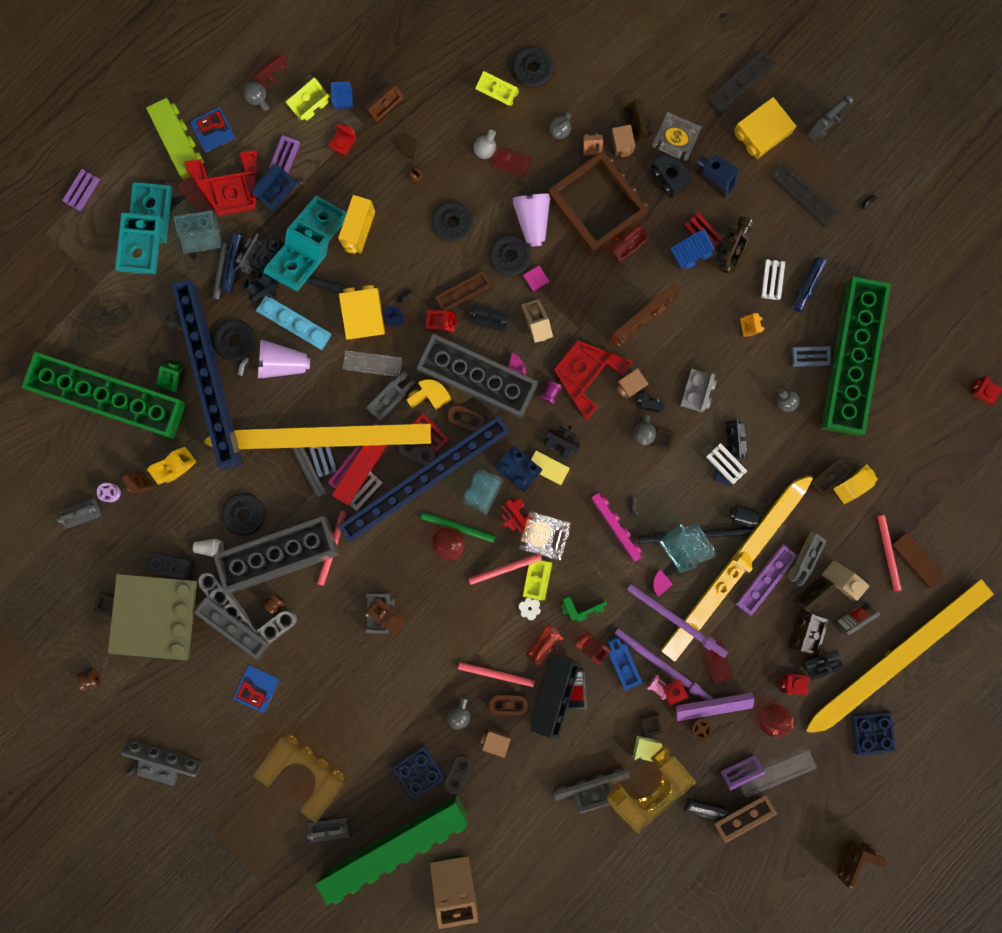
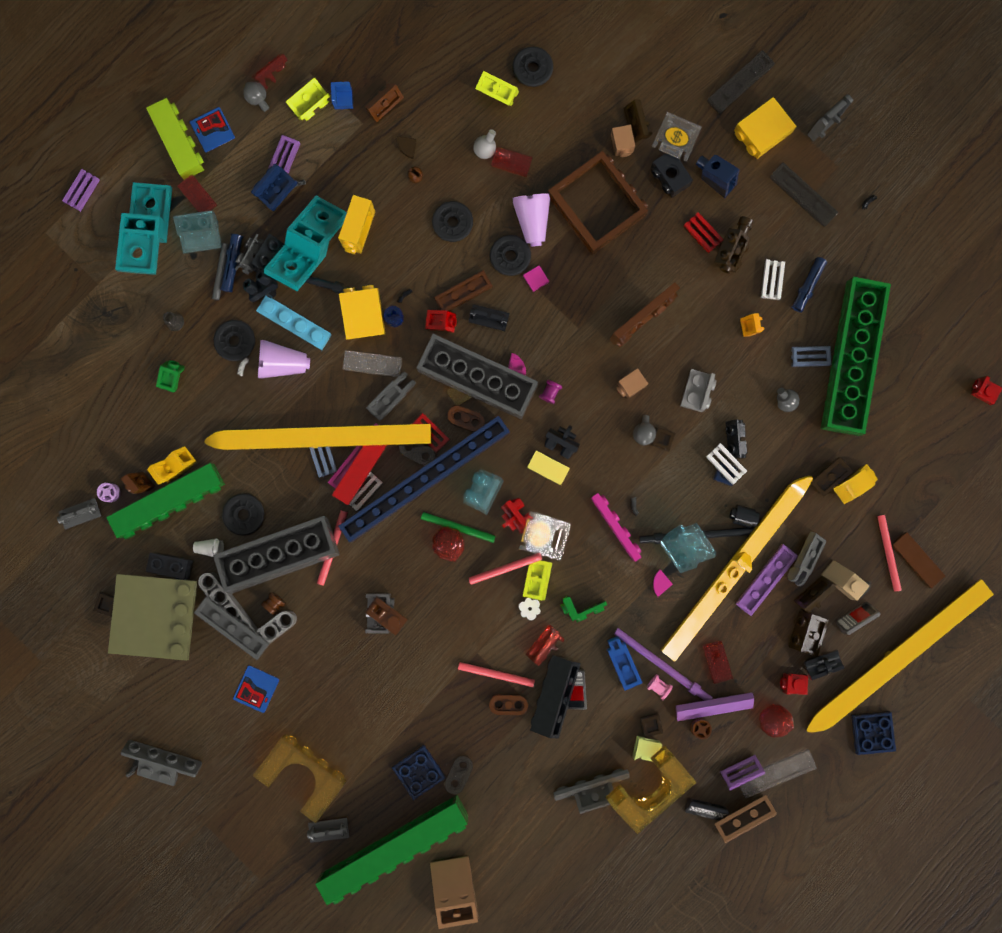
green brick [21,352,187,439] -> none
reddish brown wheel [77,668,101,692] -> none
dark blue brick [171,279,243,470] -> none
red wing [183,150,257,217] -> none
dark grey axle [292,448,326,497] -> none
red bracket [328,123,356,157] -> none
yellow brick [406,380,452,410] -> none
dark grey piece [447,697,470,730] -> none
medium nougat brick [480,729,511,758] -> none
dark blue bracket [495,446,542,492] -> none
tan slope [521,299,553,343] -> none
dark grey piece [548,112,571,140] -> none
red wing [554,341,633,420] -> none
clear red brick [576,631,611,666] -> none
nougat tile [583,133,603,156] -> none
clear red plate [609,224,649,263] -> none
medium lavender bar [627,584,728,658] -> none
black bracket [637,388,665,413] -> none
red bracket [663,680,688,705] -> none
blue brick [670,229,715,270] -> none
reddish brown bracket [837,840,886,889] -> none
none -> green brick [106,463,225,540]

